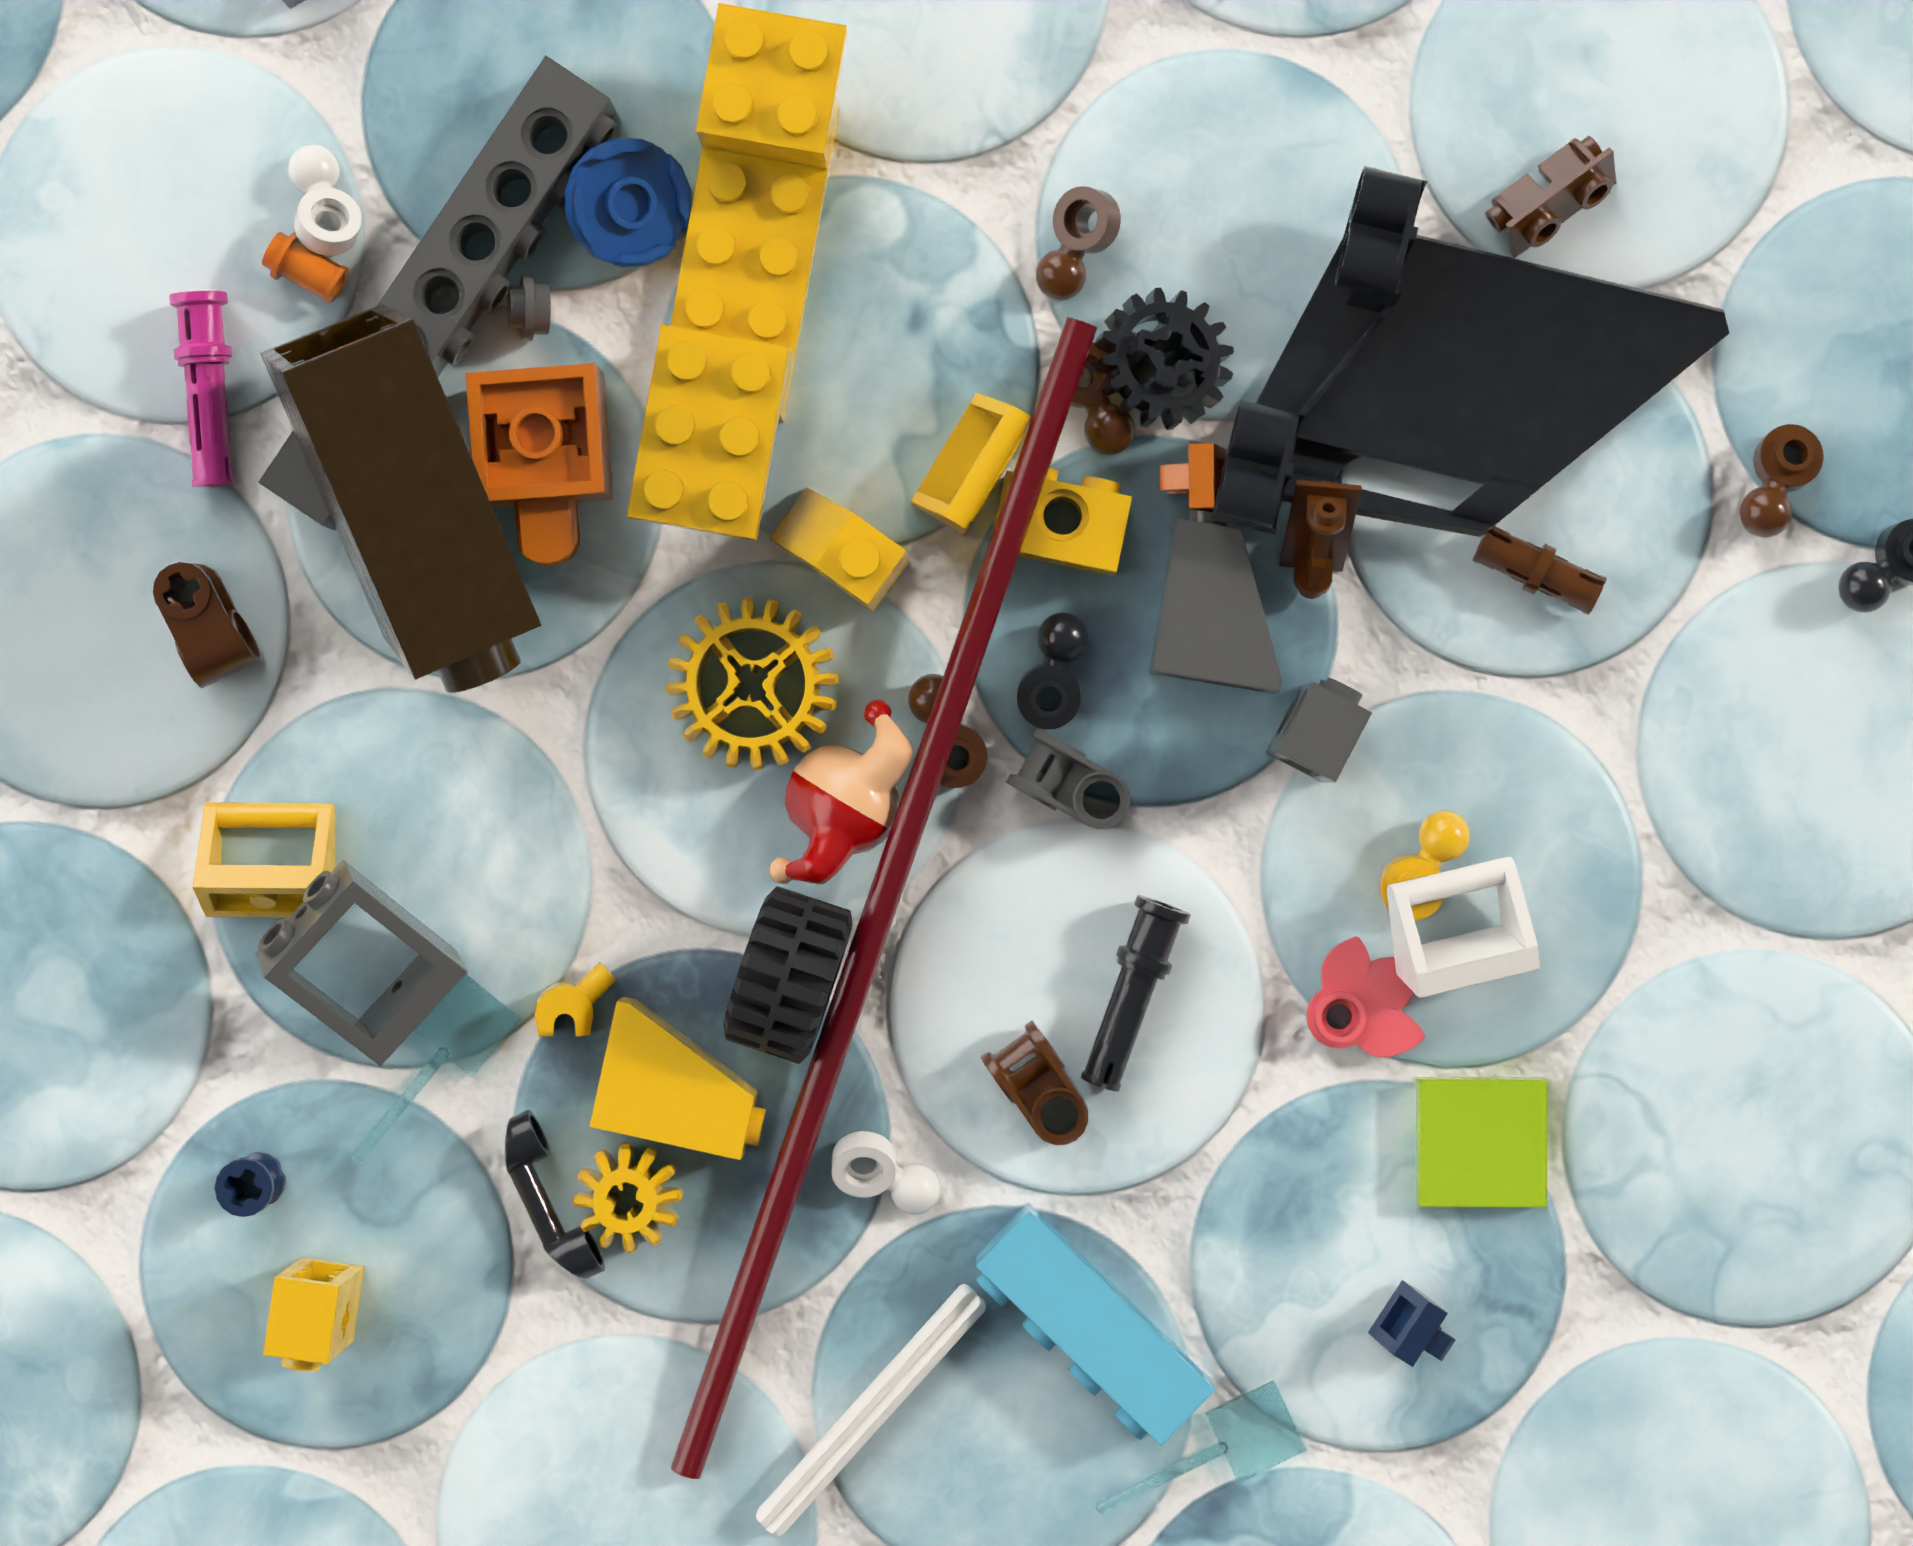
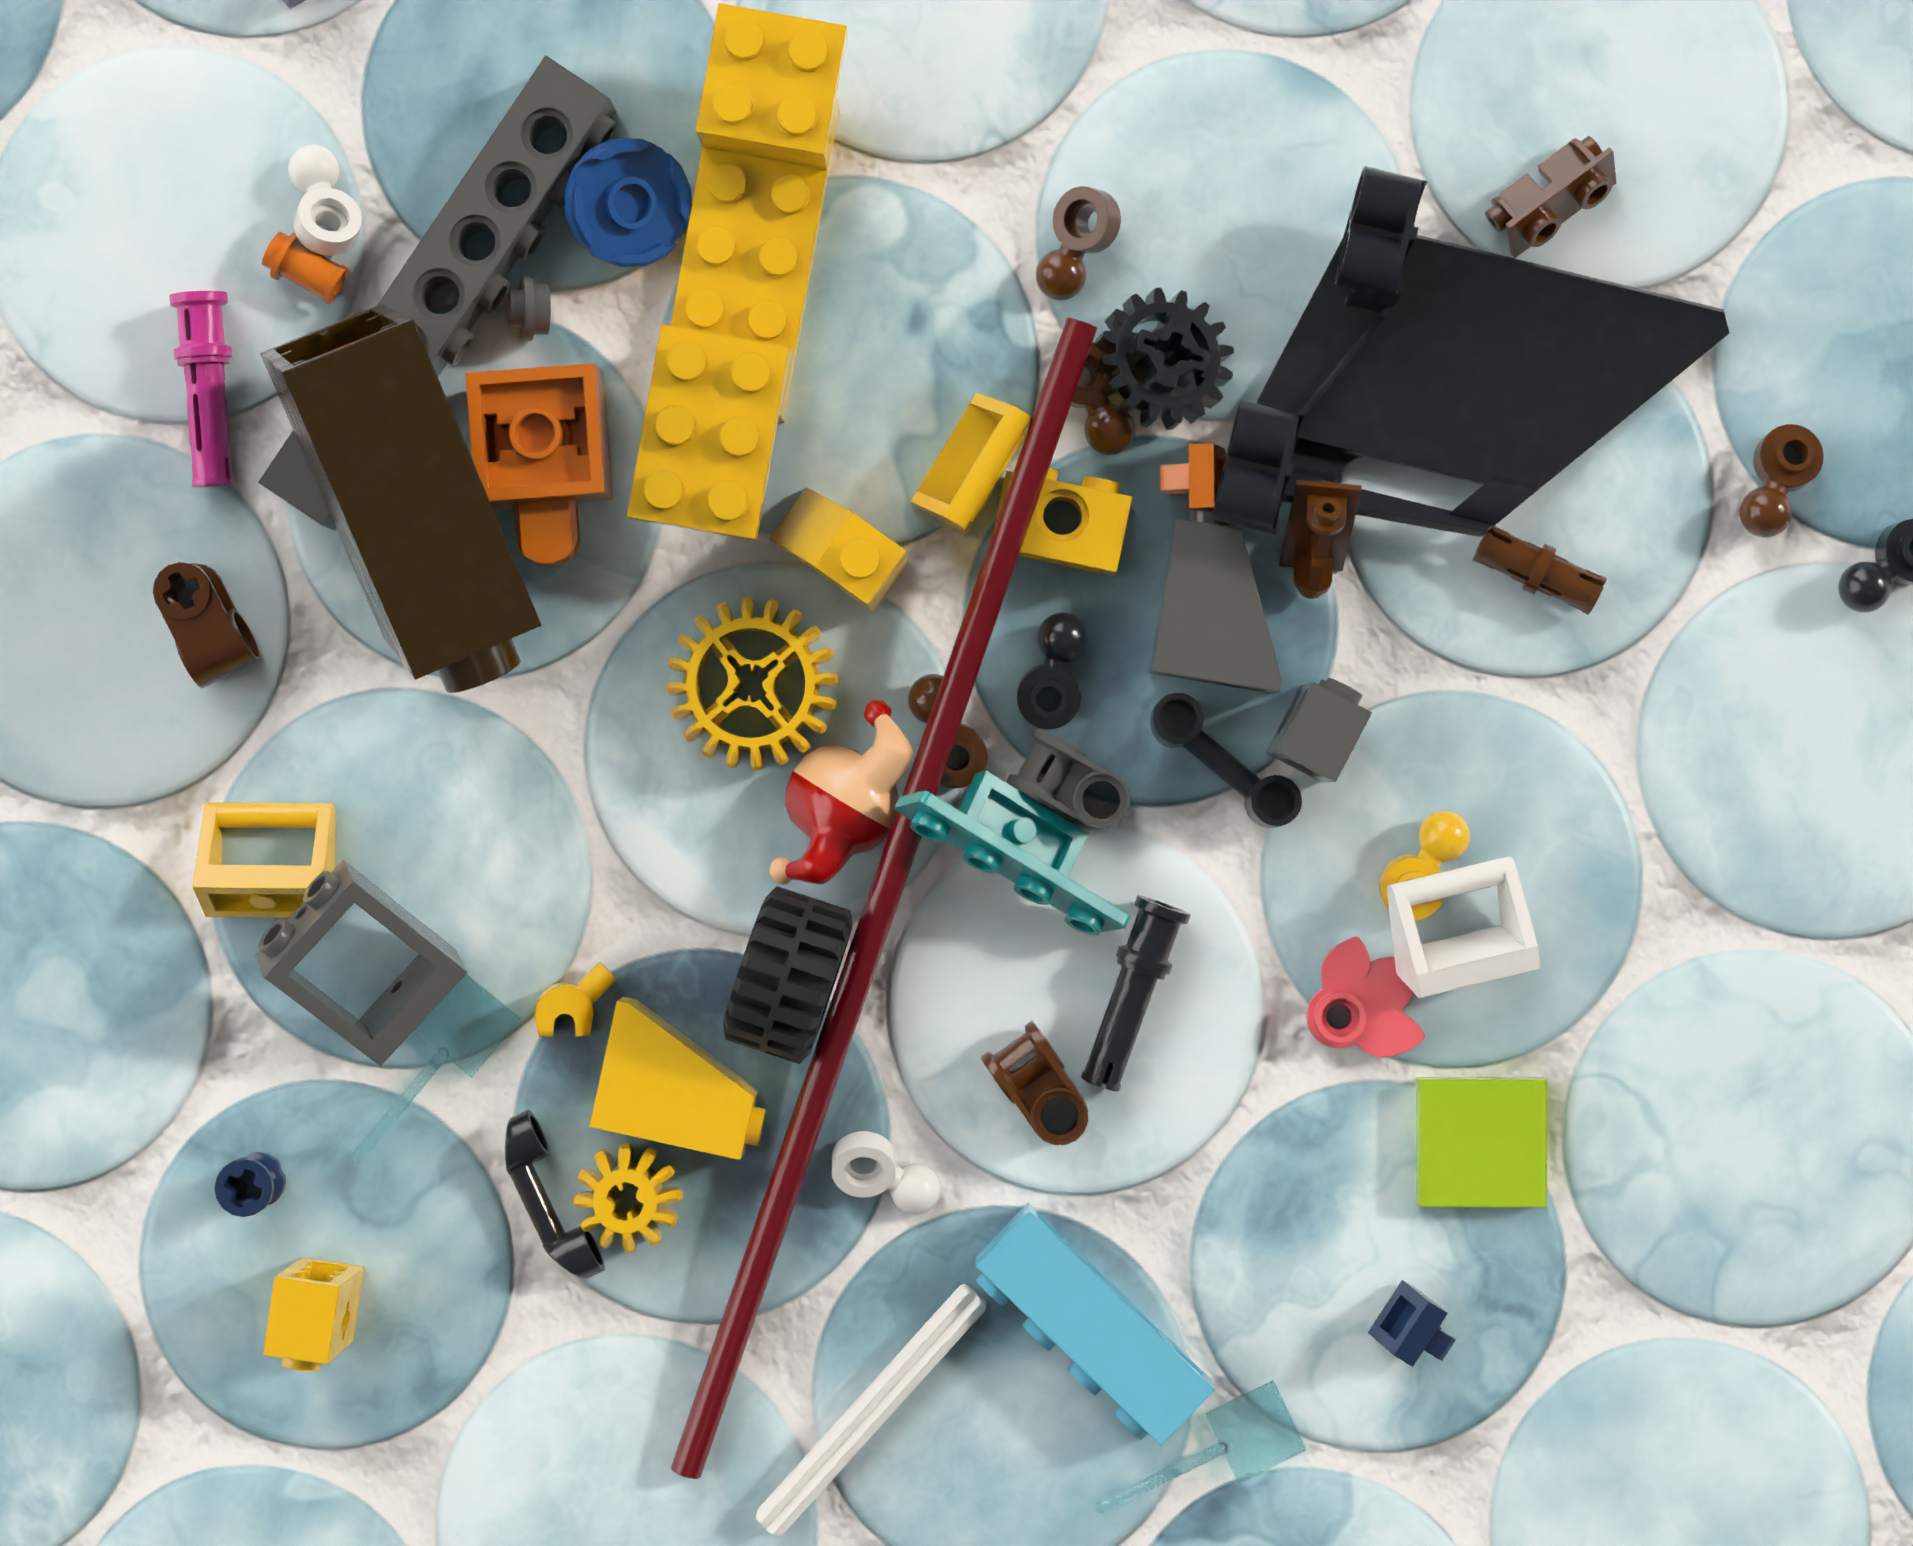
none -> teal bracket [894,771,1130,936]
none -> black bar [1150,693,1302,828]

